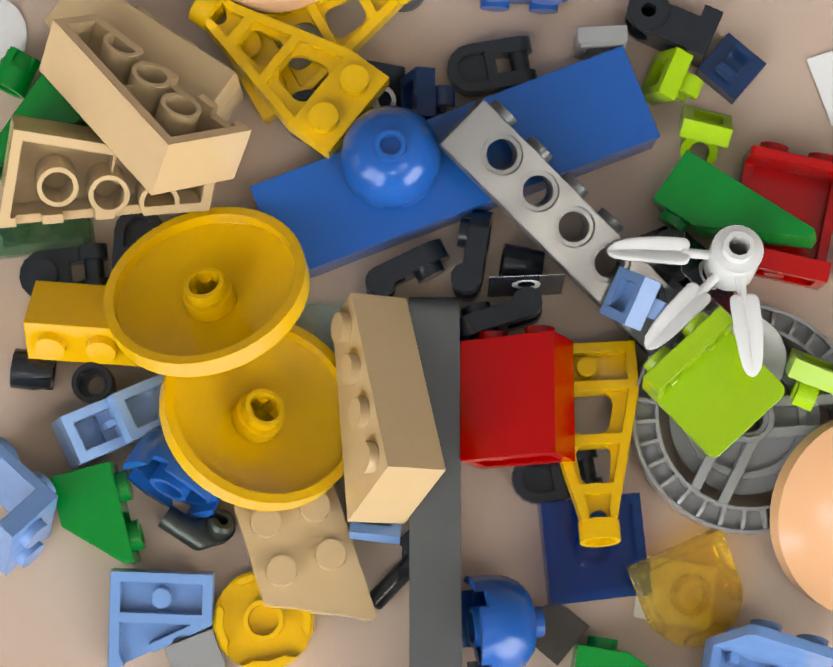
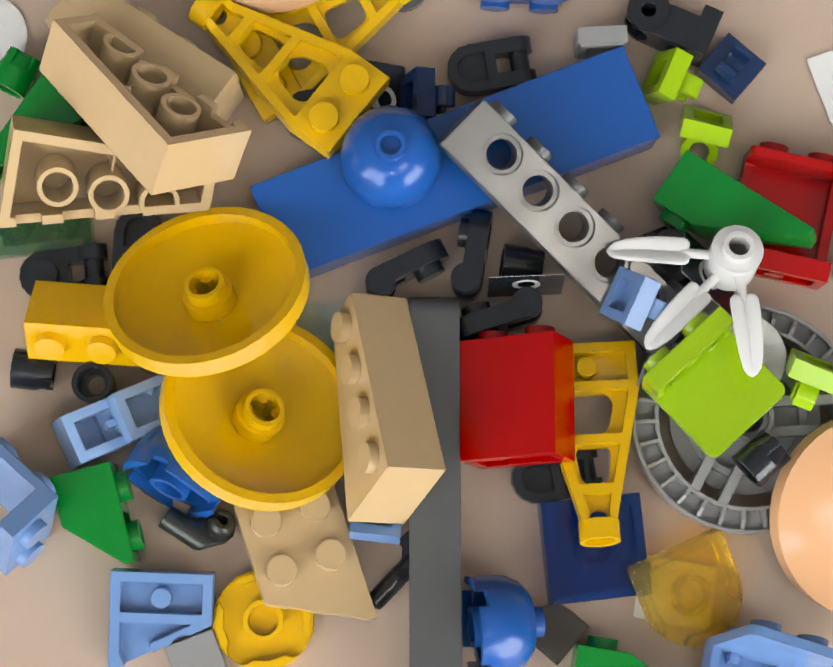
none -> black hose [732,430,791,487]

